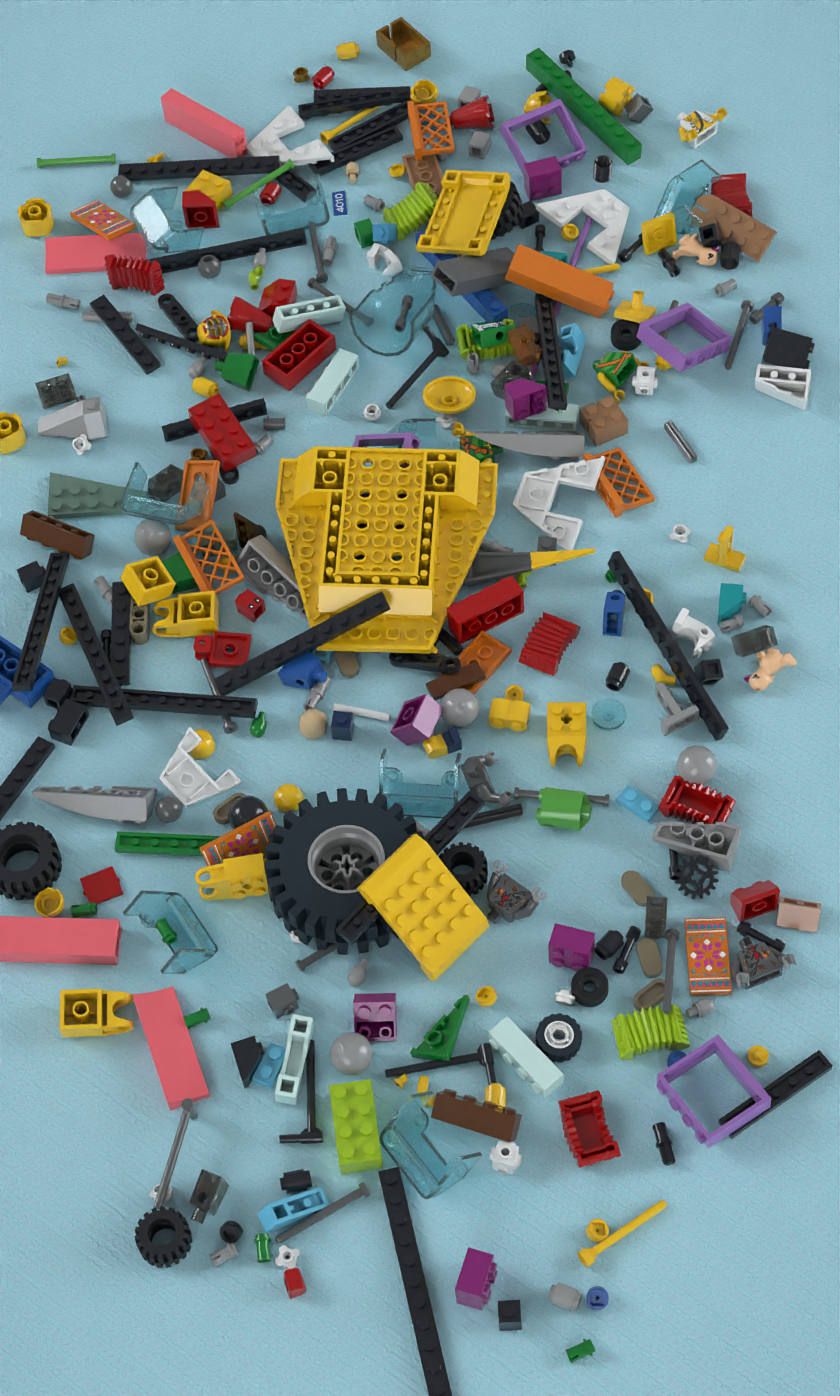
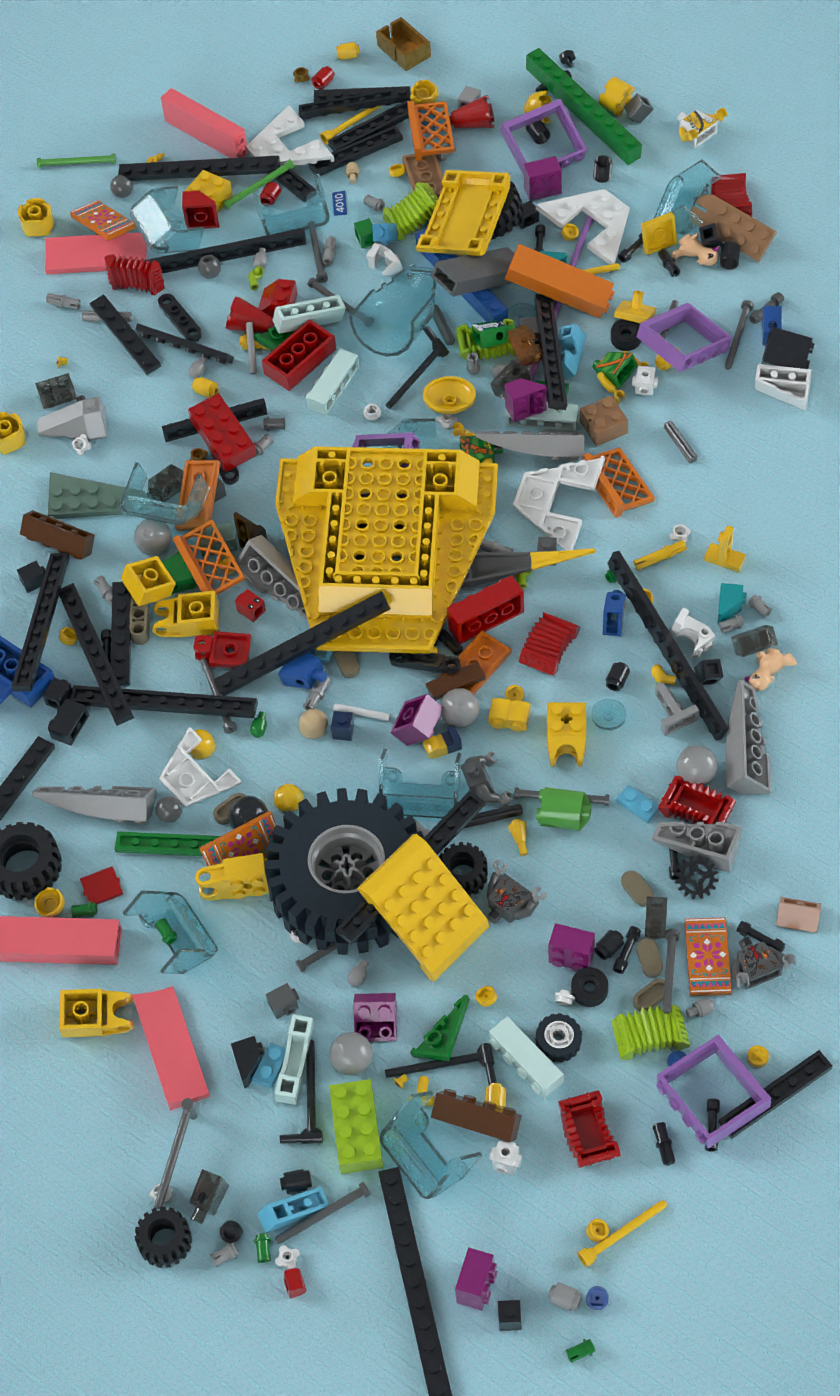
green pin [183,1007,211,1028] -> none
yellow piece [197,310,231,353] -> none
green torso [215,353,259,392] -> none
dark grey bar [394,295,414,332] -> none
light grey brick [468,130,491,160] -> none
light grey pin [714,279,737,297] -> none
red slope [730,880,780,922] -> none
none -> yellow cone [507,819,528,856]
none -> yellow axle [633,540,687,571]
none -> black bar [705,1098,720,1152]
none -> light grey wedge [726,680,771,794]

